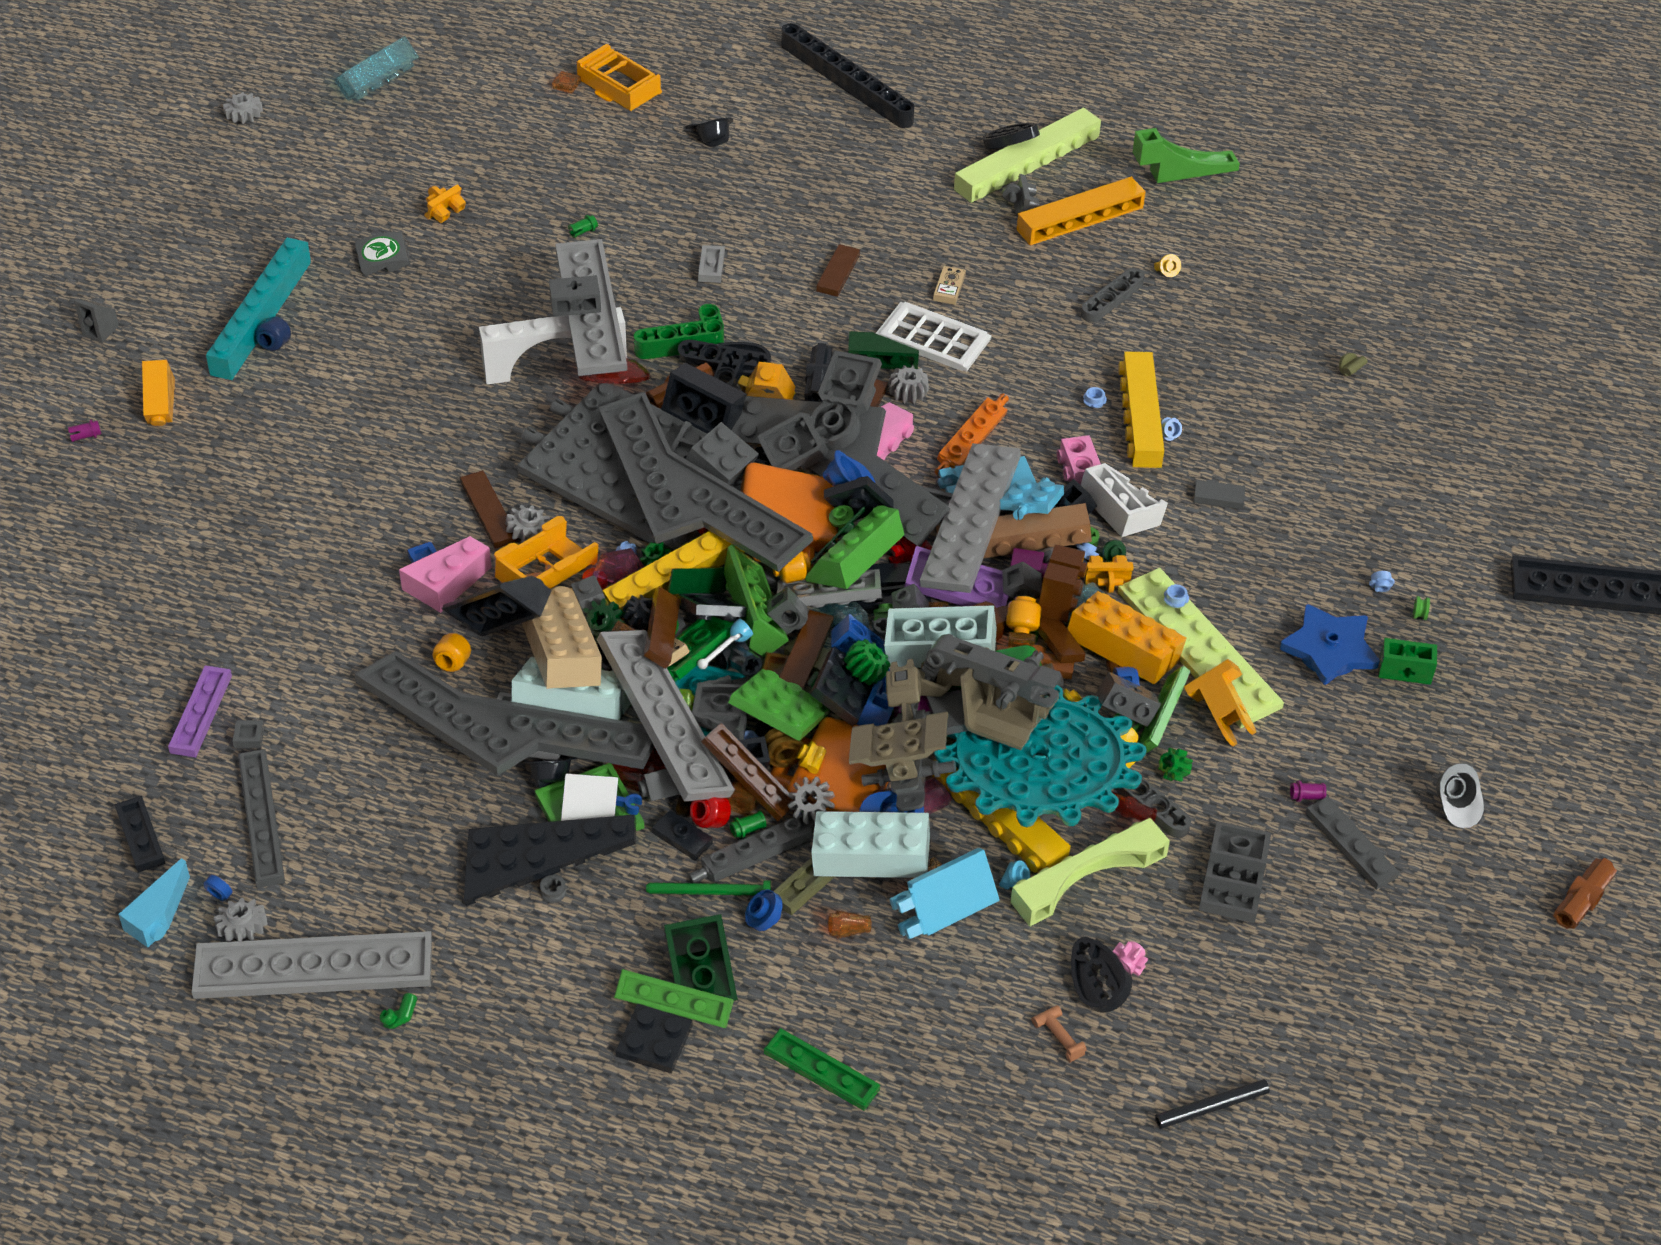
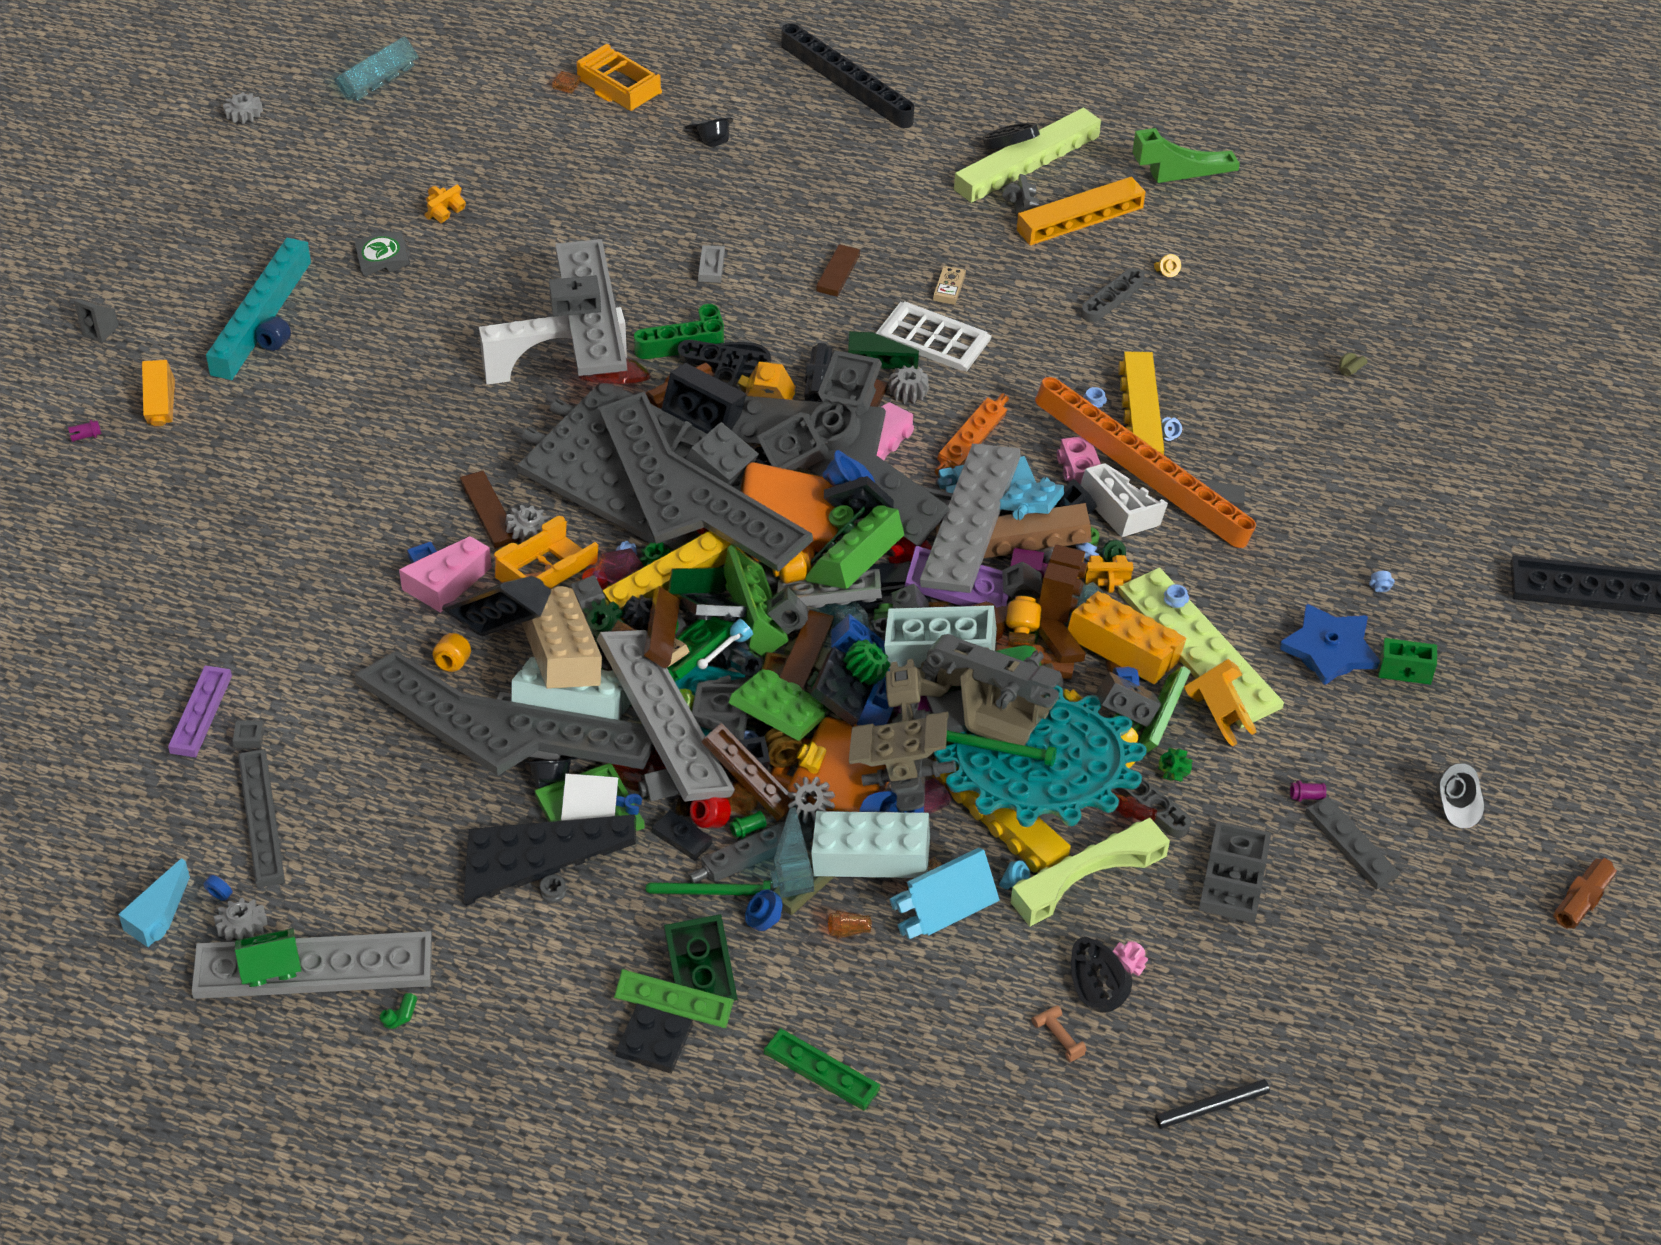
black plate [114,795,166,873] -> none
green pin [568,215,598,238] -> none
bright green bush [1413,596,1430,620] -> none
none -> green slope [235,928,301,987]
none -> clear light blue slope [770,807,814,898]
none -> green bar [946,730,1057,766]
none -> orange beam [1035,377,1256,548]

